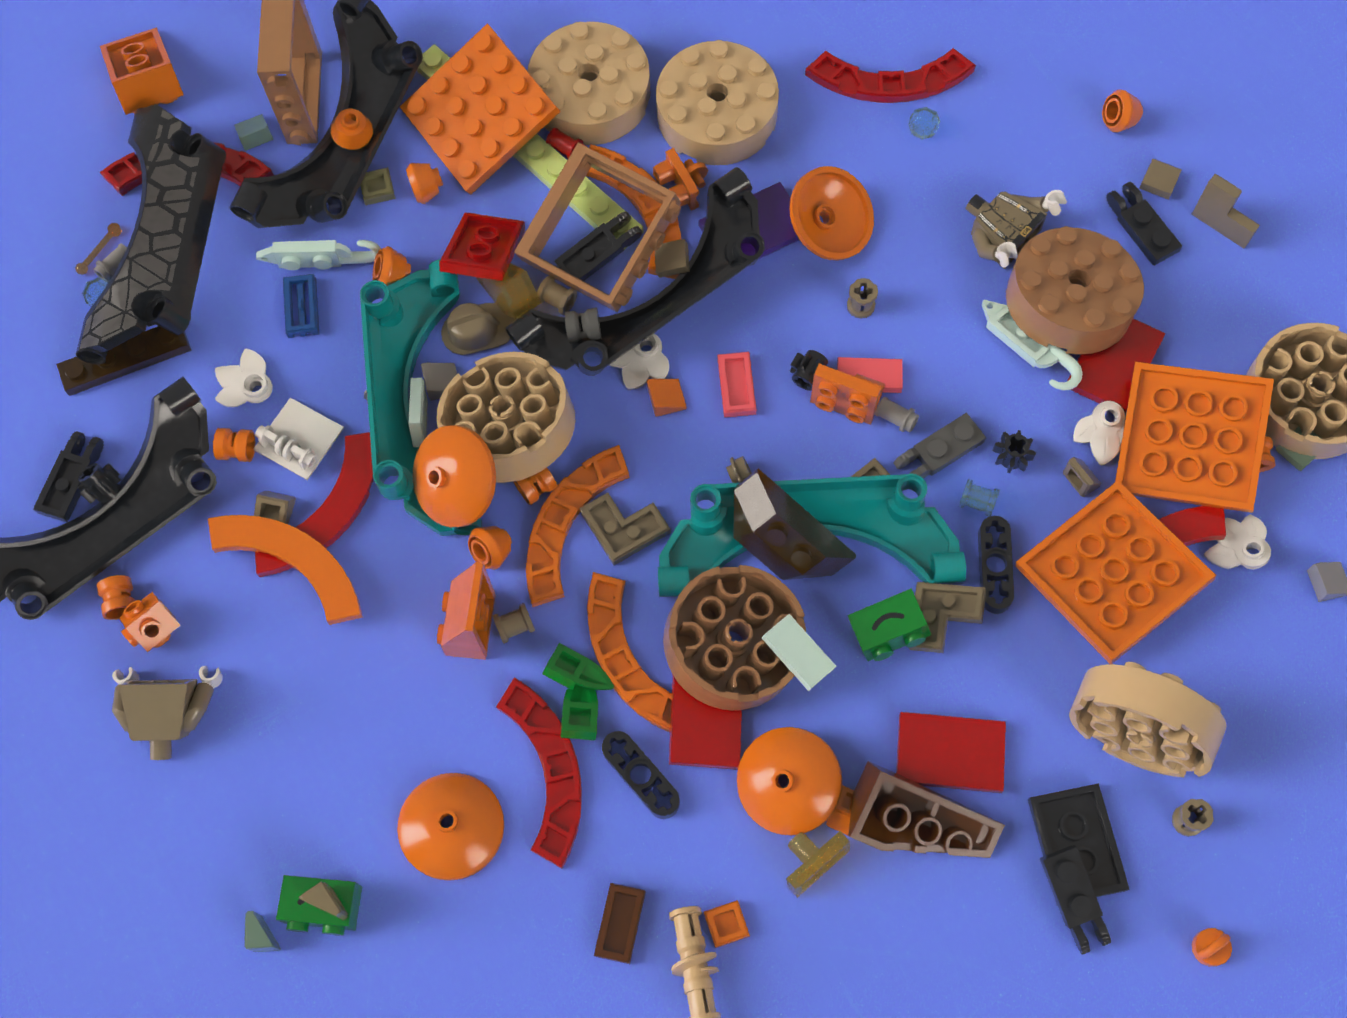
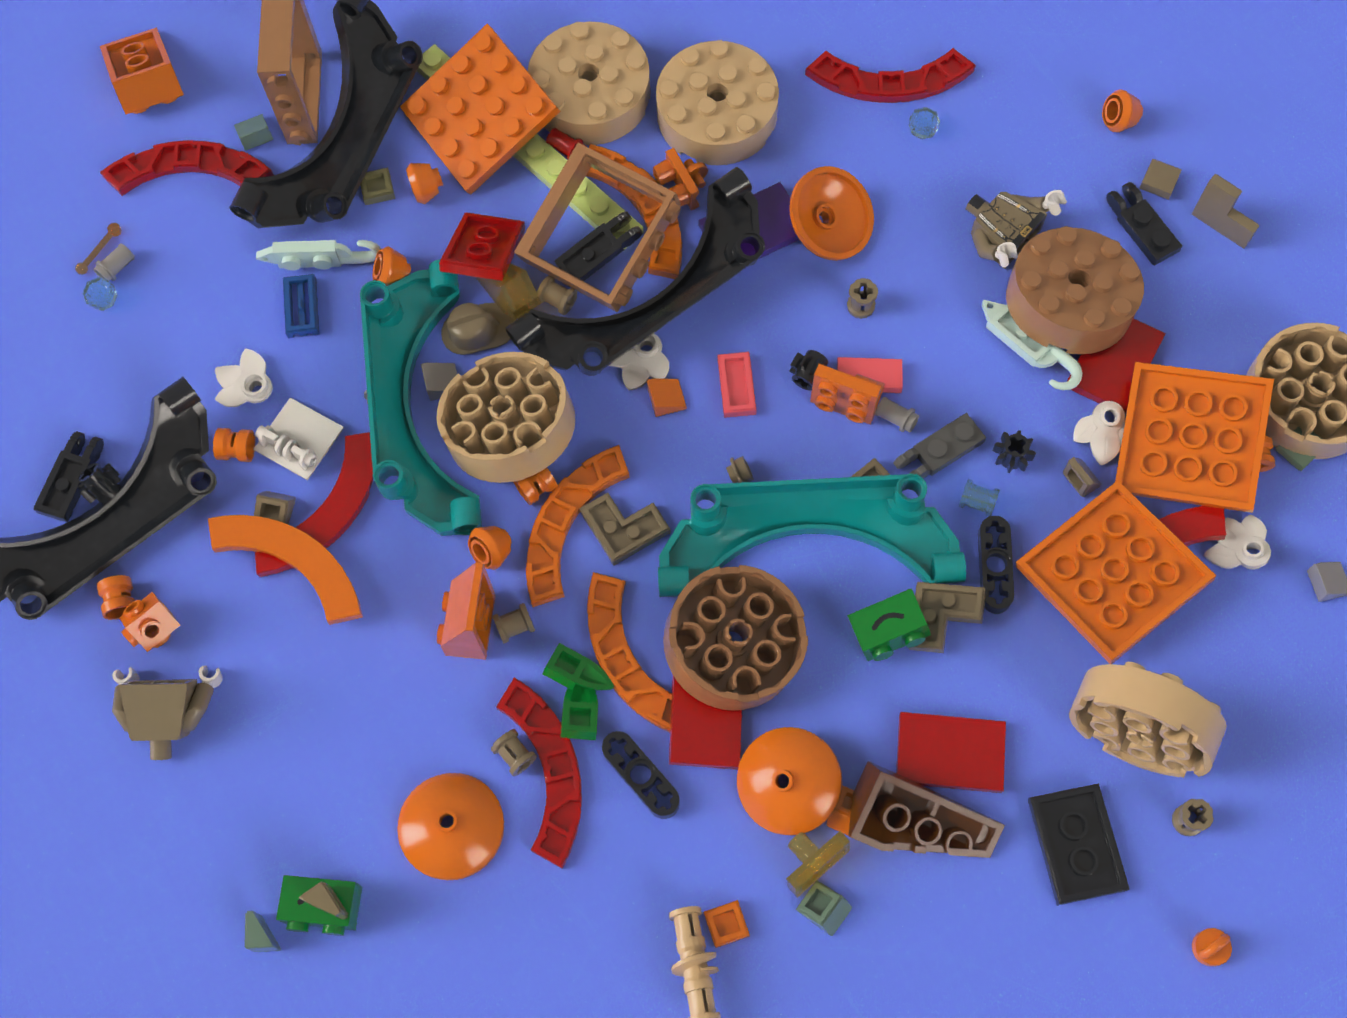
dark brown plate [56,326,192,396] -> none
black panel [76,104,226,364] -> none
orange cone [331,108,373,150] -> none
light aqua tile [409,378,428,447] -> none
orange dish [413,425,496,527] -> none
dark grey wheel [565,308,602,344] -> none
reddish brown tile [594,883,646,965] -> none
dark tan tile [655,239,690,278] -> none
dark brown wedge [734,468,856,580] -> none
light aqua tile [762,614,837,691] -> none
black hinge [1040,845,1111,955] -> none
none -> dark tan bush [491,729,537,777]
none -> sand green slope [796,880,852,936]

